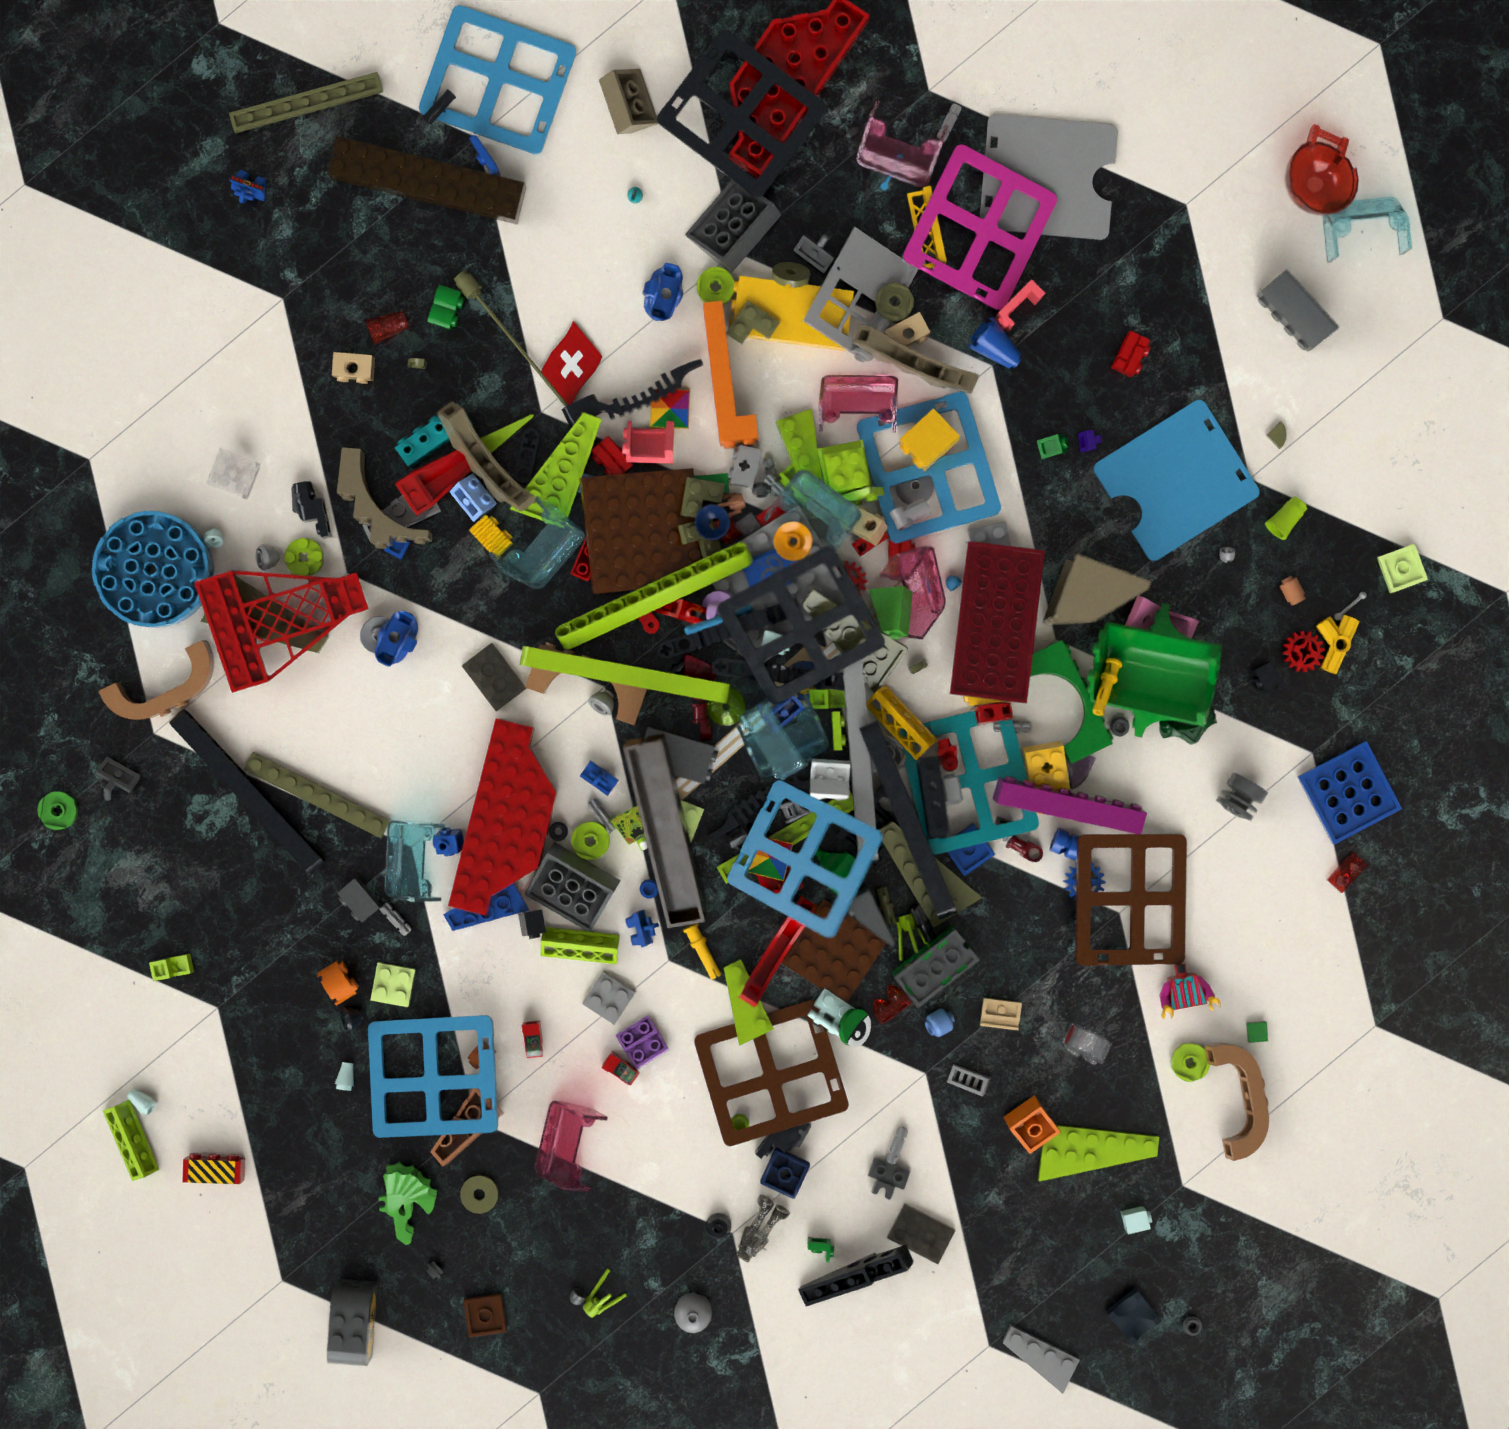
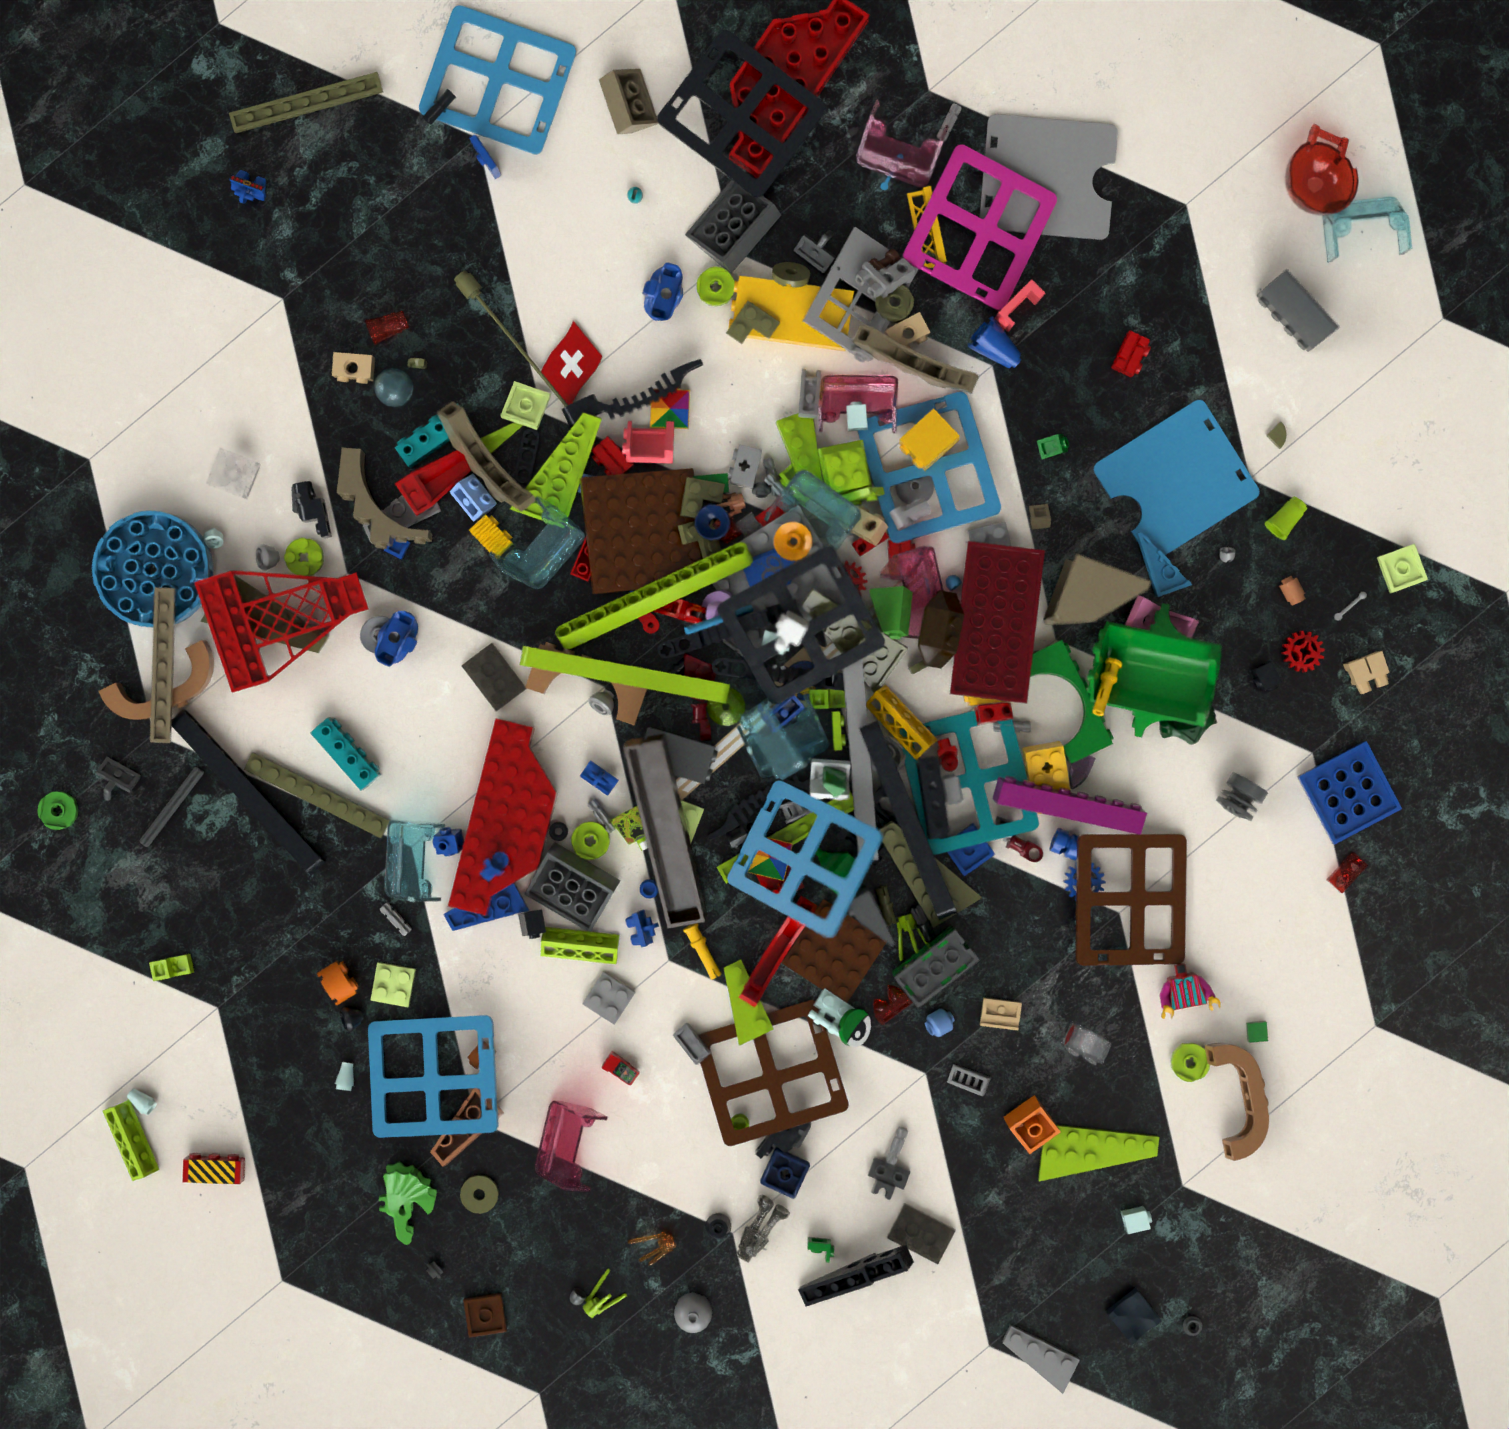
dark brown piece [327,136,526,224] -> none
dark grey brick [327,1279,378,1366] -> none
dark grey brick [337,877,382,922] -> none
green brick [427,285,465,330] -> none
leg [521,1021,543,1058] -> none
medium lavender slope [616,1015,670,1070] -> none
orange brick [703,301,758,449] -> none
dark purple tile [1078,430,1102,453] -> none
dark grey plate [1110,717,1129,737] -> none
yellow piece [1316,615,1360,674] -> none
none -> dark grey axle [139,767,204,847]
none -> dark tan plate [150,587,176,743]
none -> teal brick [310,717,381,791]
none -> clear light blue cylinder [374,368,414,407]
none -> blue hips [480,852,509,881]
none -> yellowish green plate [501,381,551,430]
none -> clear orange plant [628,1231,677,1266]
none -> flat silver tile [673,1023,712,1065]
none -> white brick [775,610,809,652]
none -> light grey hinge [798,369,821,419]
none -> green slope [823,766,847,798]
none -> light aqua brick [846,402,868,431]
none -> light grey hips [855,249,915,298]
none -> dark brown wedge [917,590,964,669]
none -> dark tan slope [1029,504,1051,529]
none -> dark azure wing [1136,532,1192,597]
none -> tan hips [1343,651,1389,694]

